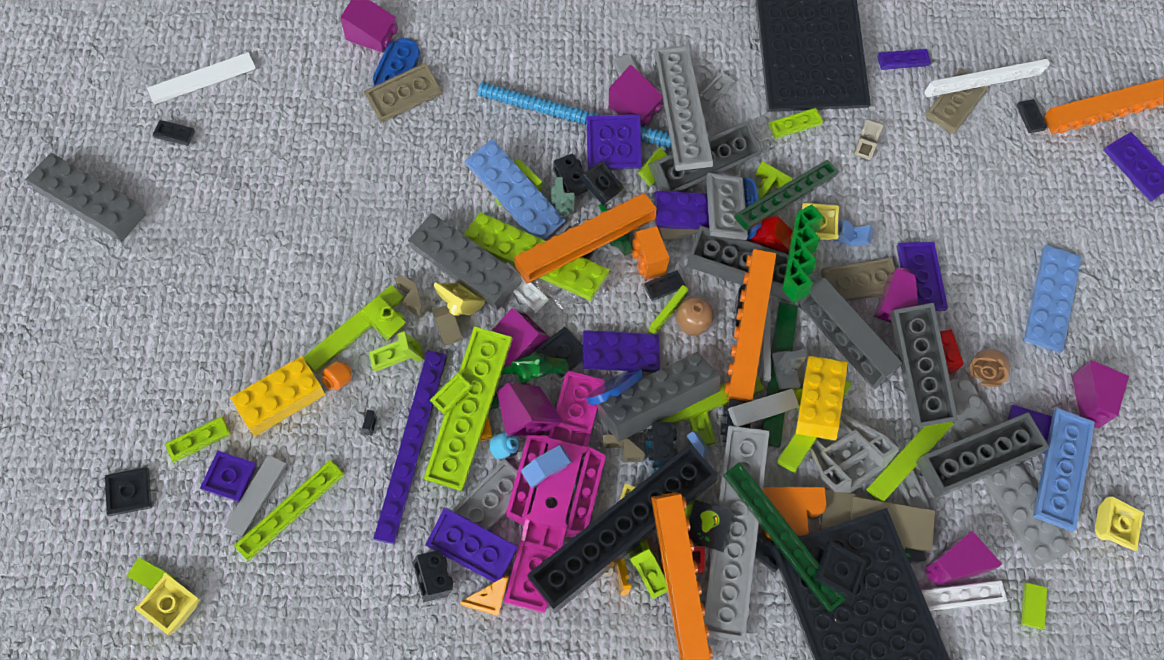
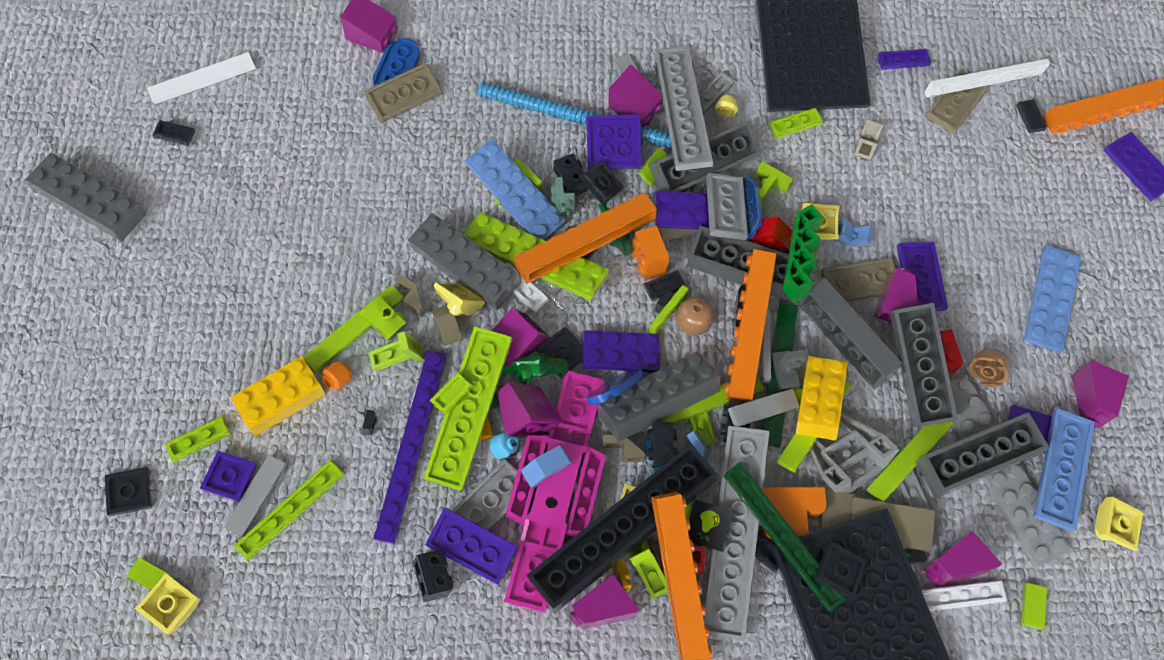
light orange tile [460,576,509,616] -> none
dark green plate [734,159,839,231] -> none
none -> magenta slope [569,574,639,630]
none -> black tile [655,291,674,314]
none -> light yellow cone [715,95,738,117]

